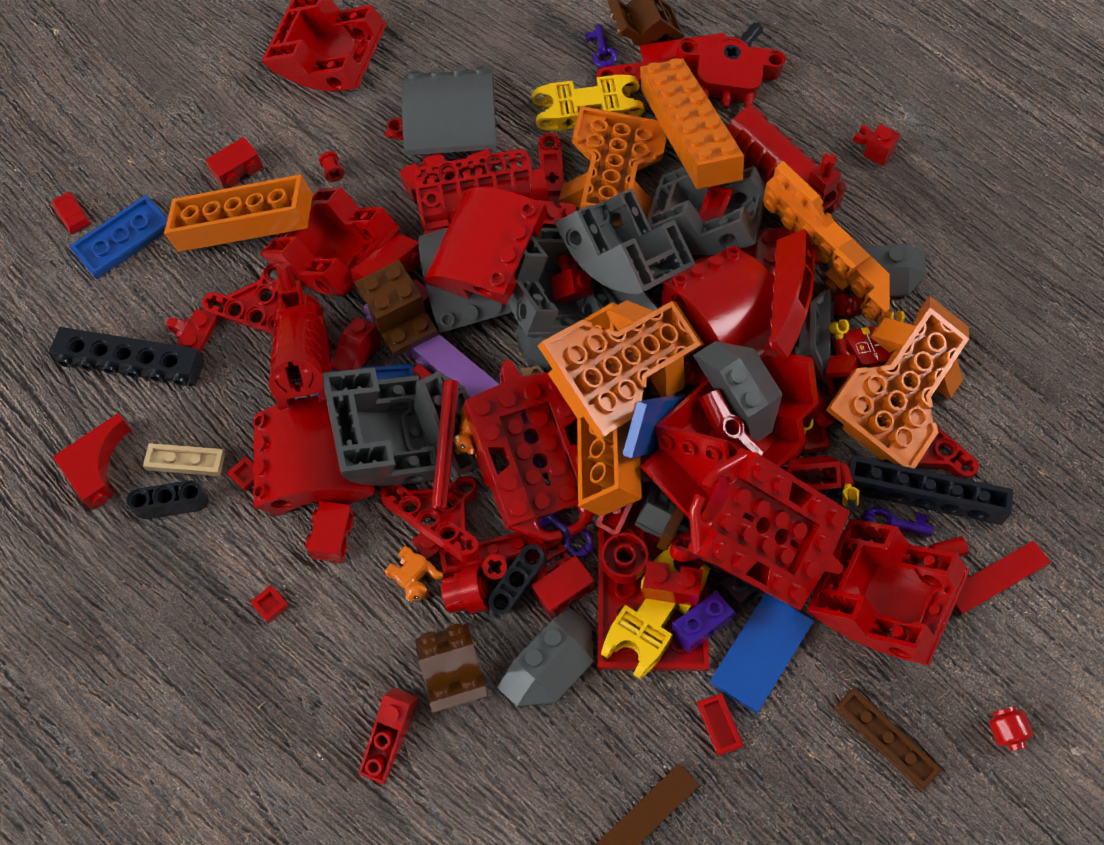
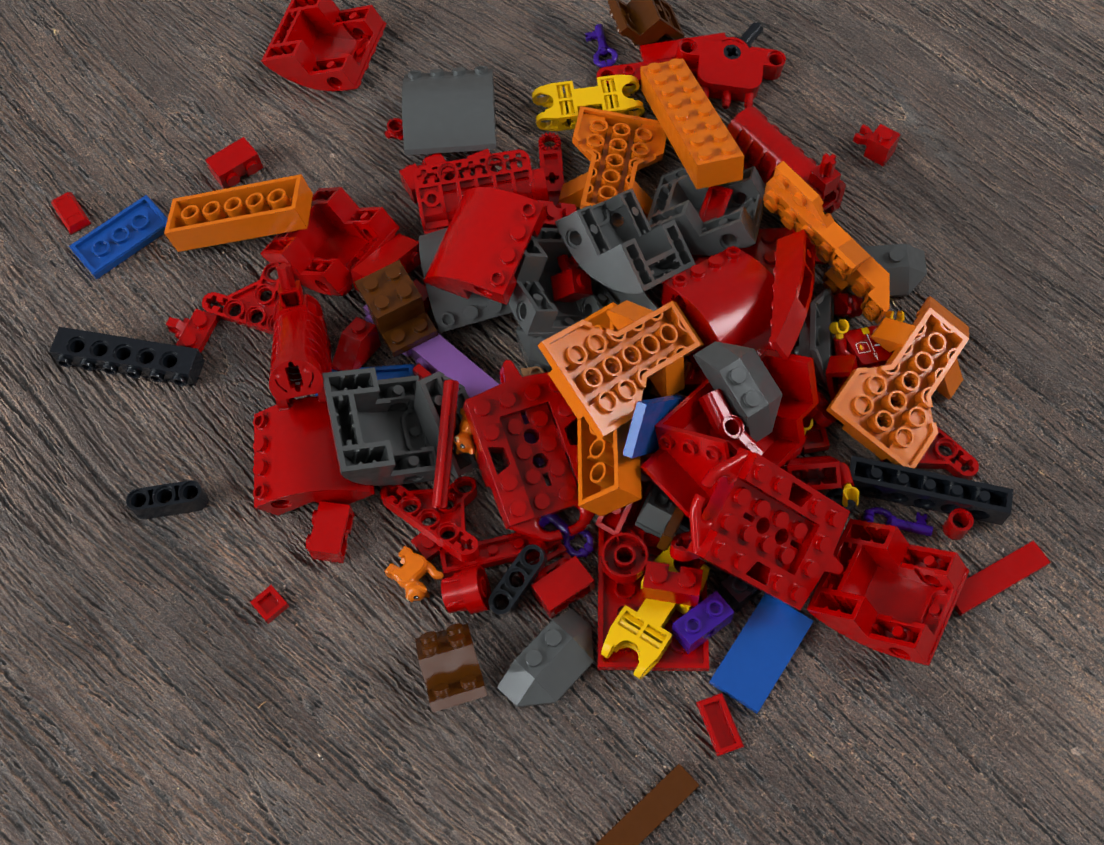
red arch [52,413,132,510] -> none
tan plate [143,443,226,476] -> none
red plate [227,456,254,493] -> none
red bush [318,151,345,182] -> none
red slope [358,687,420,784] -> none
red bush [482,553,507,579] -> none
reddish brown tile [834,687,942,792] -> none
red piece [929,536,968,557] -> none
red head [989,706,1033,751] -> none
none -> red beam [943,508,974,540]

